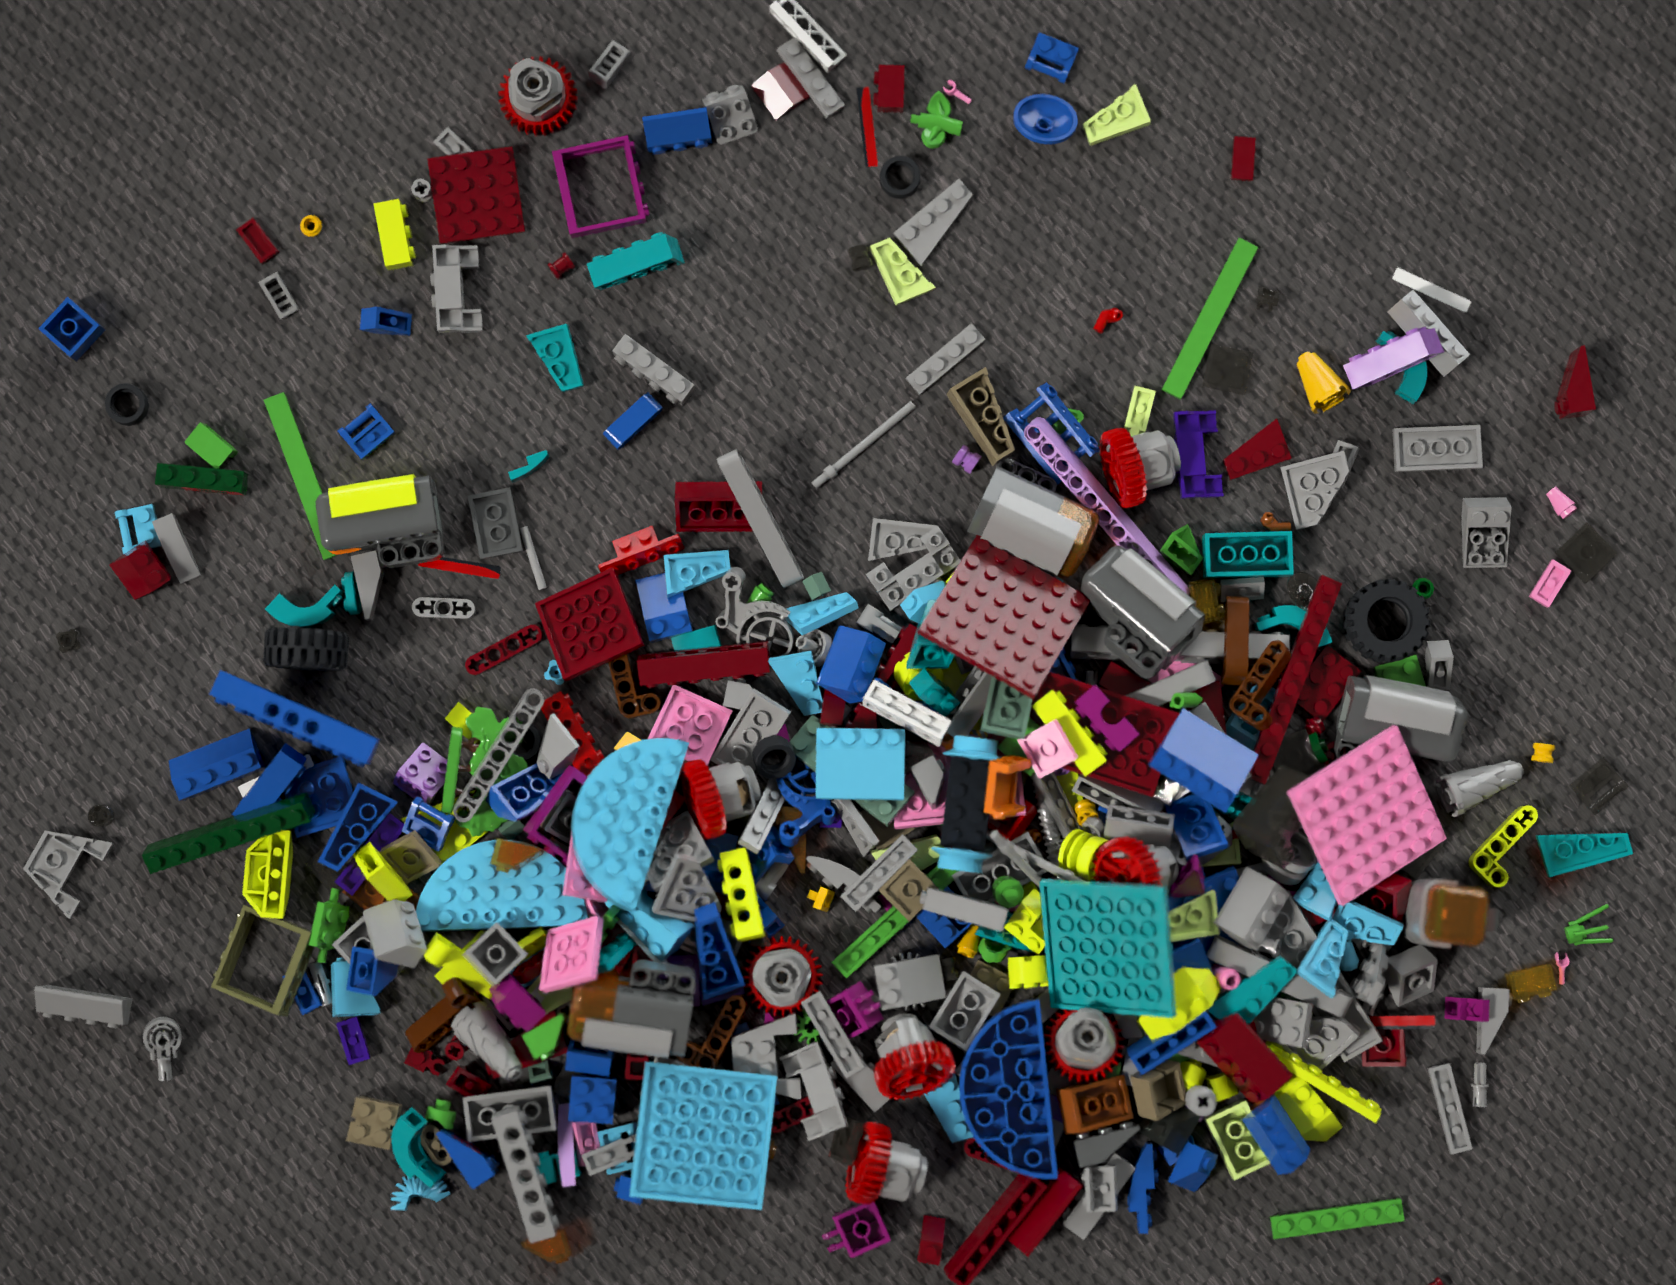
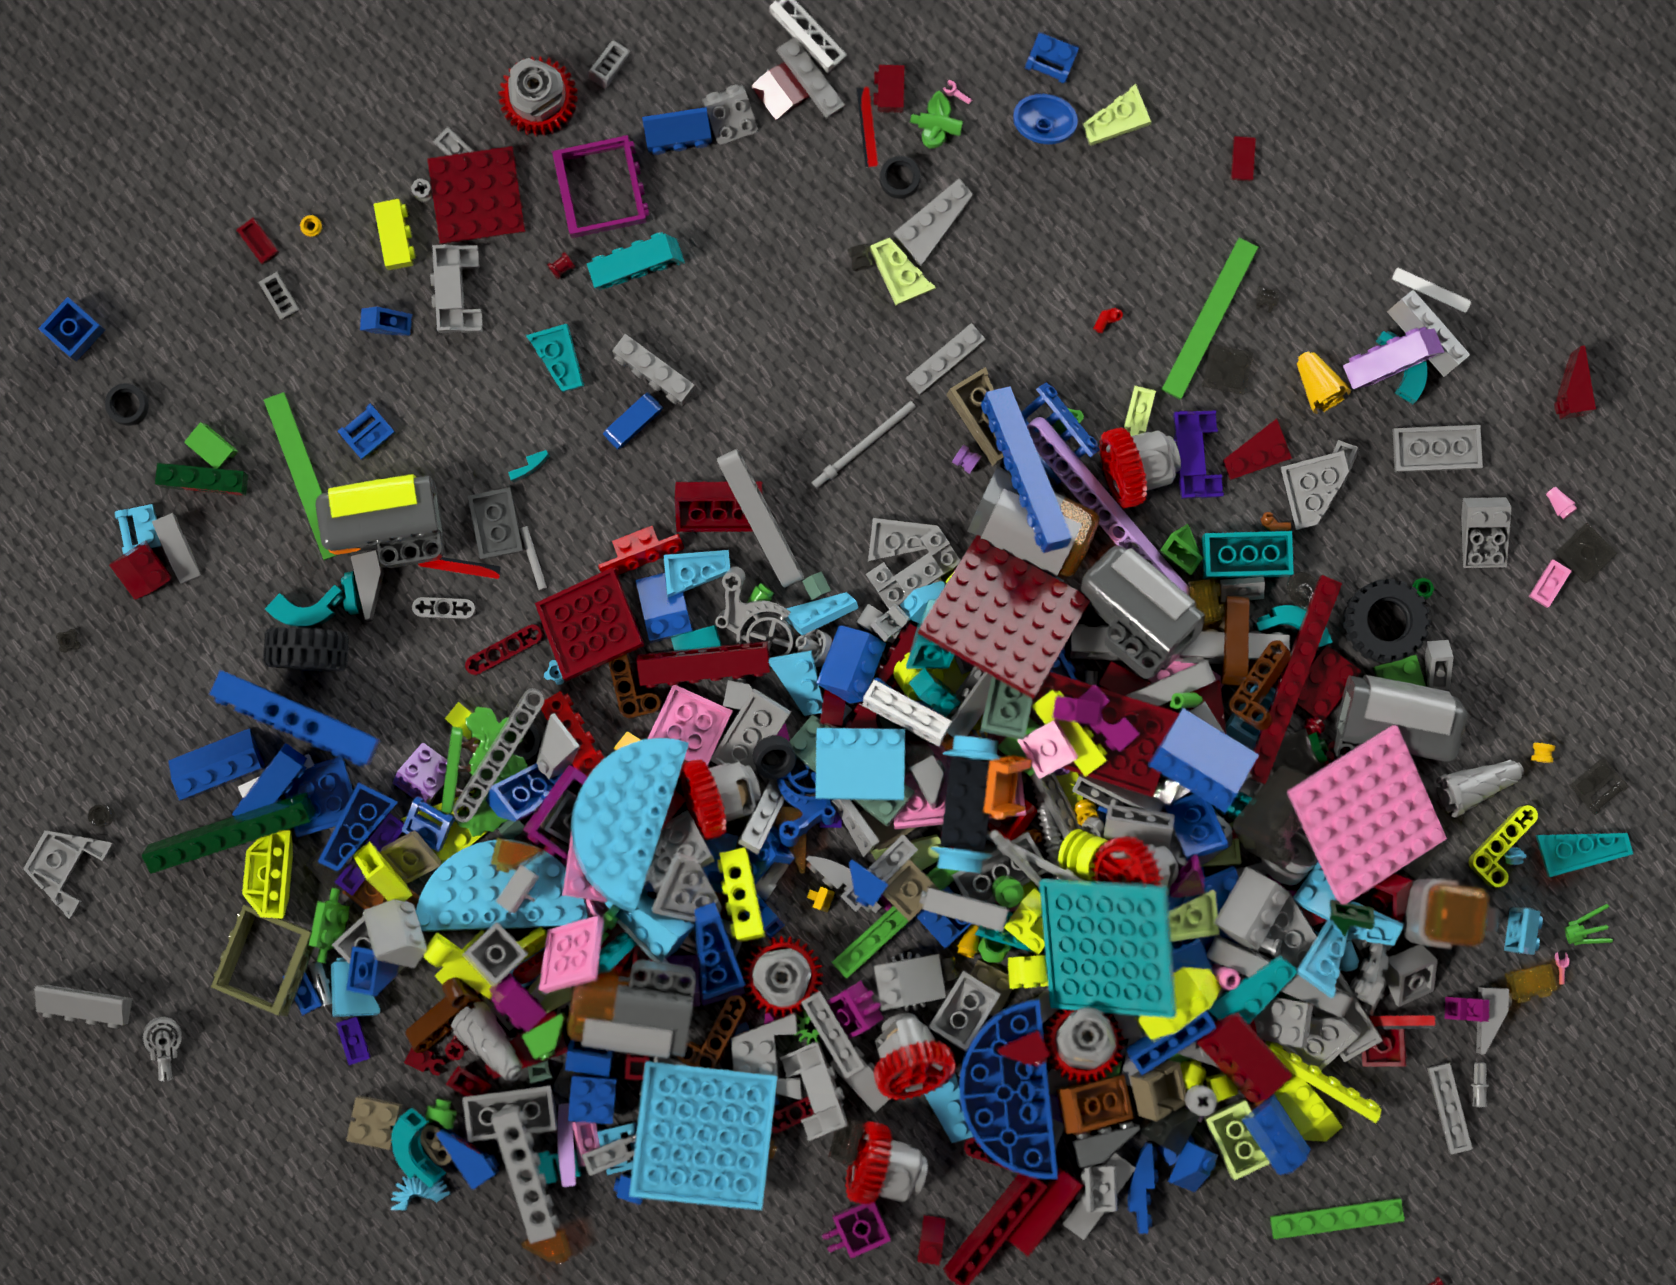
none -> light grey panel [496,865,539,913]
none -> blue slope [849,860,888,908]
none -> light grey bracket [871,604,910,641]
none -> brick [981,386,1072,553]
none -> dark red slope [997,1030,1050,1067]
none -> magenta slope [1052,696,1101,725]
none -> dark green slope [1329,899,1375,937]
none -> medium azure plate [1504,848,1527,865]
none -> medium azure slope [1504,907,1543,955]

